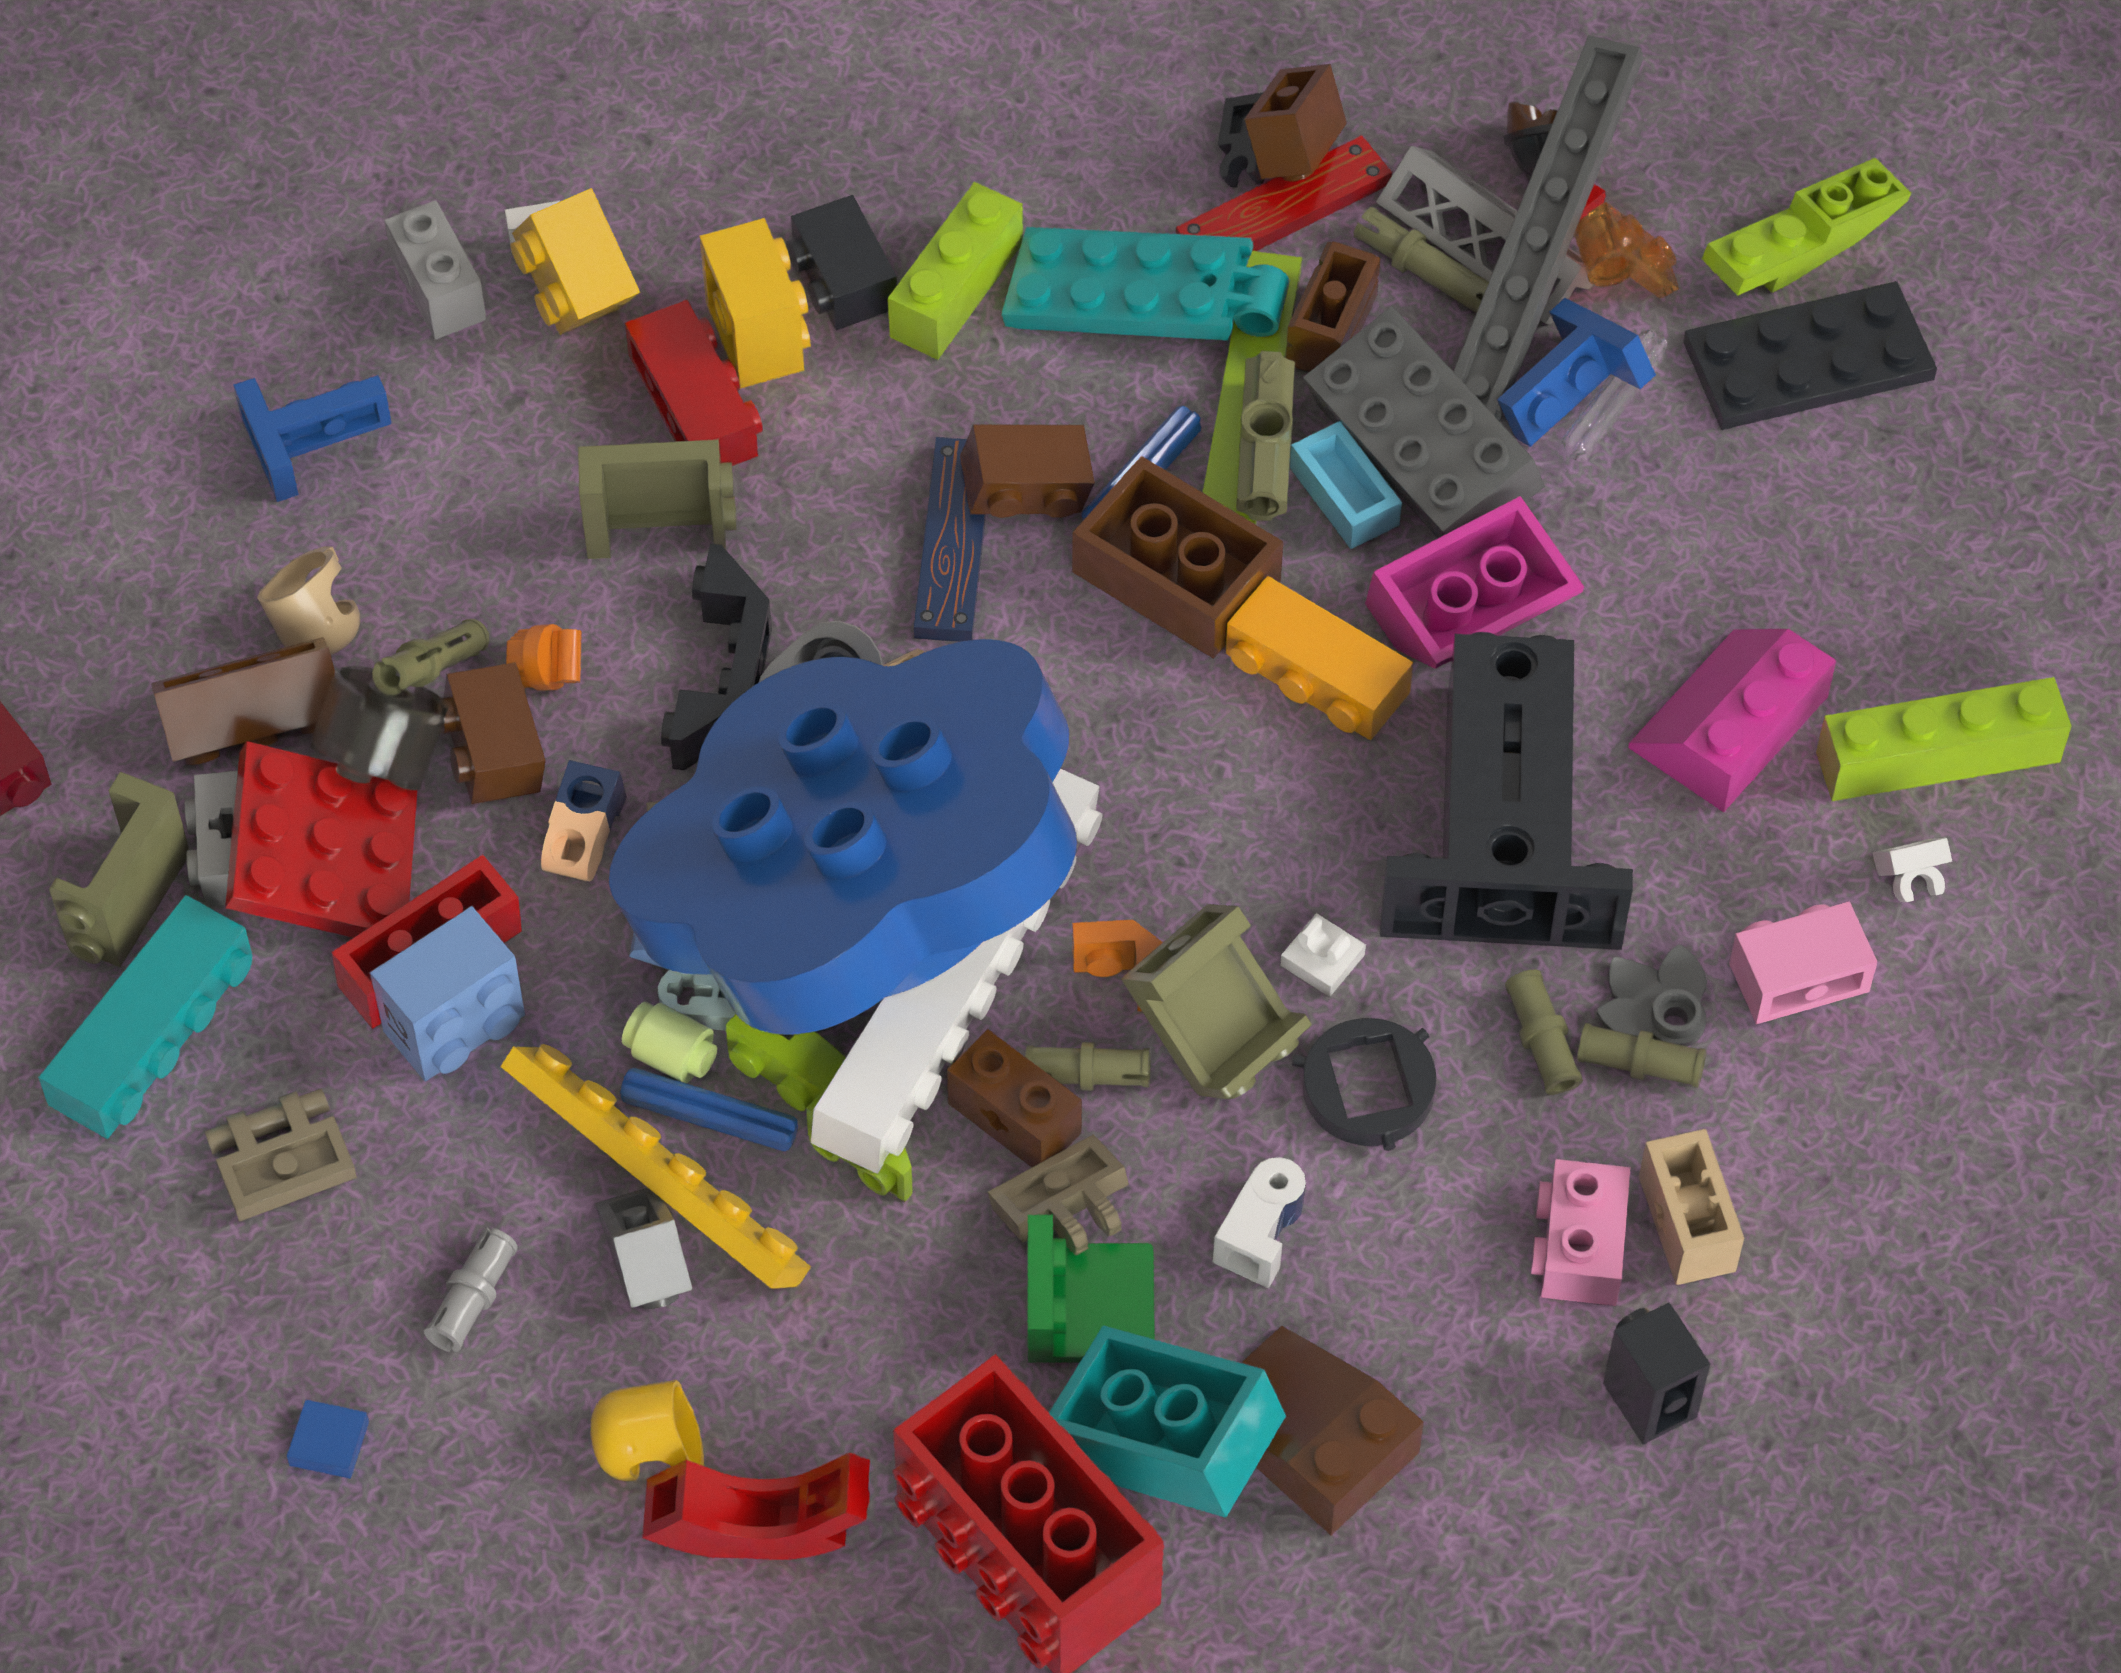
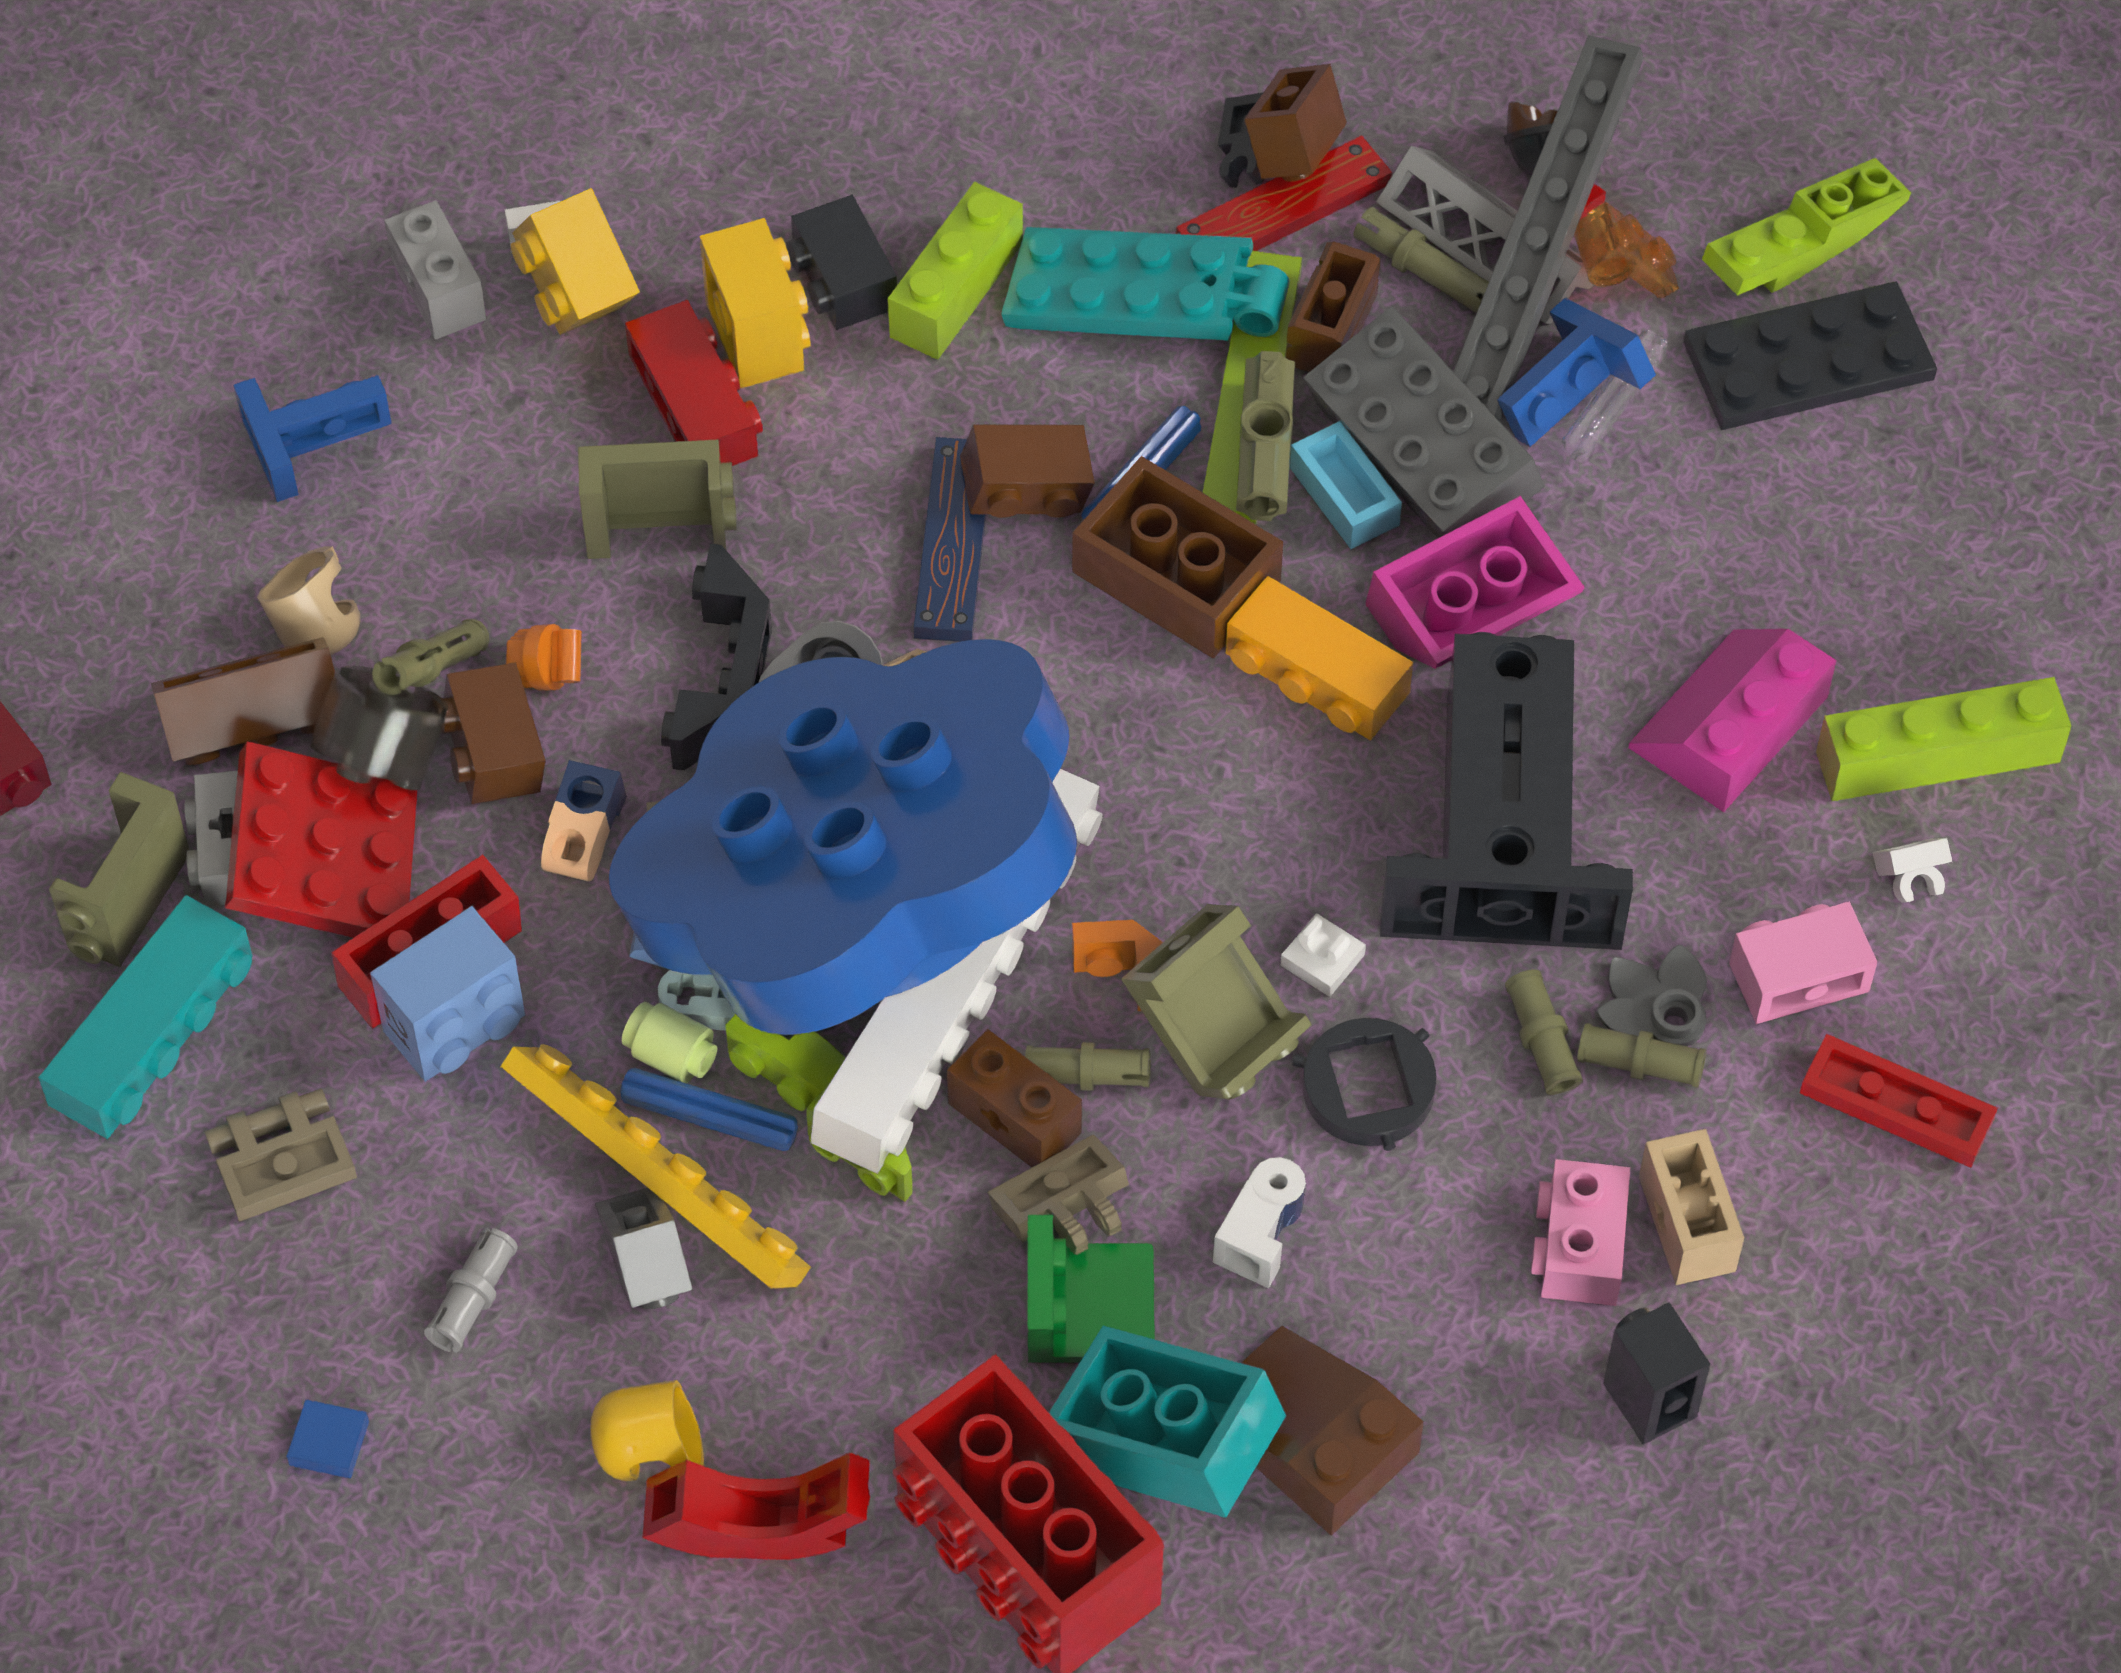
none -> red plate [1800,1034,1998,1168]

